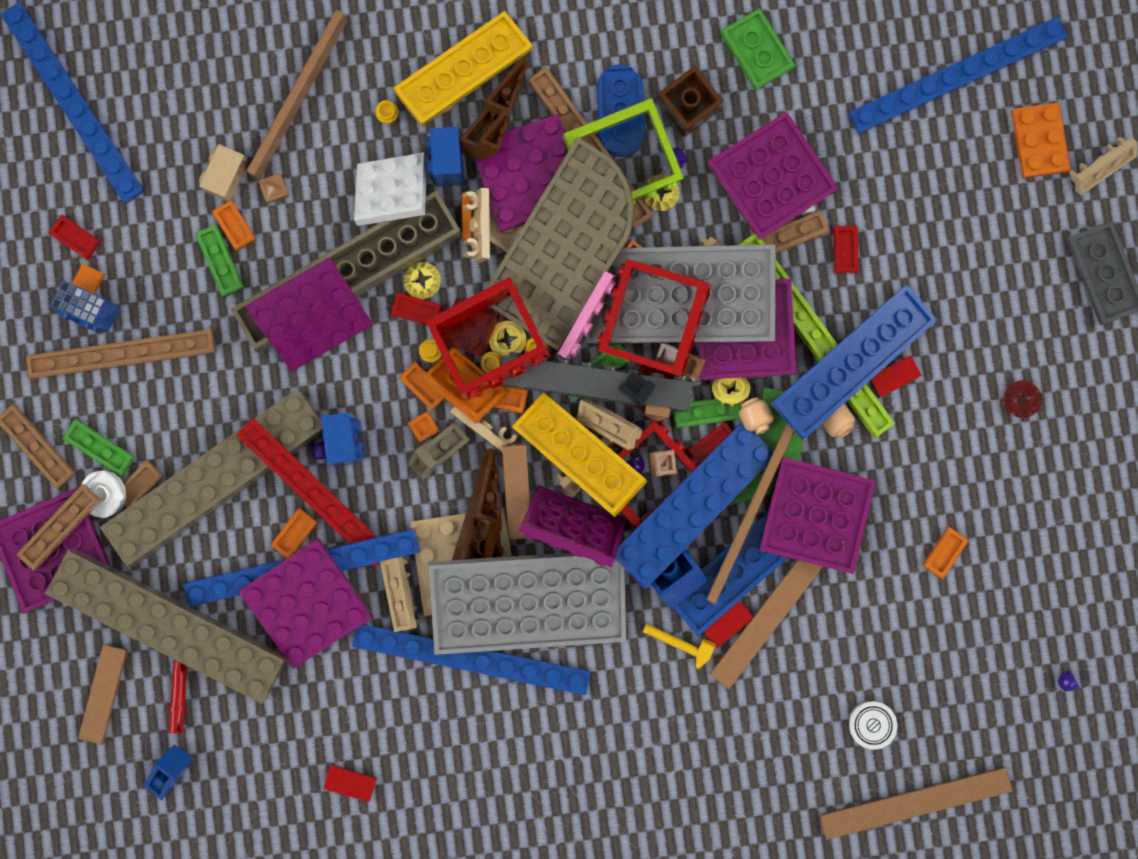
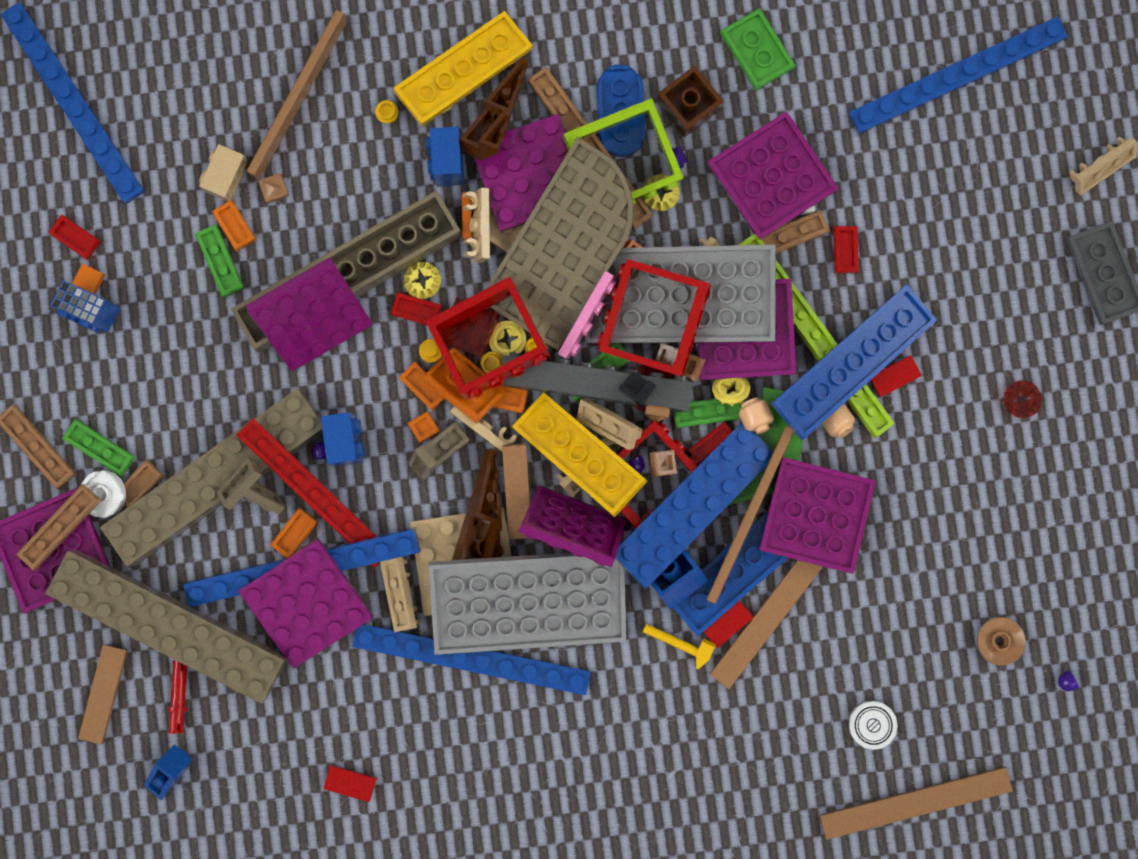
medium nougat tile [26,329,217,380] -> none
white plate [354,152,427,226] -> none
orange tile [921,527,969,579] -> none
orange plate [1011,102,1071,179] -> none
none -> dark tan bracket [217,458,285,515]
none -> medium nougat dish [977,617,1026,666]

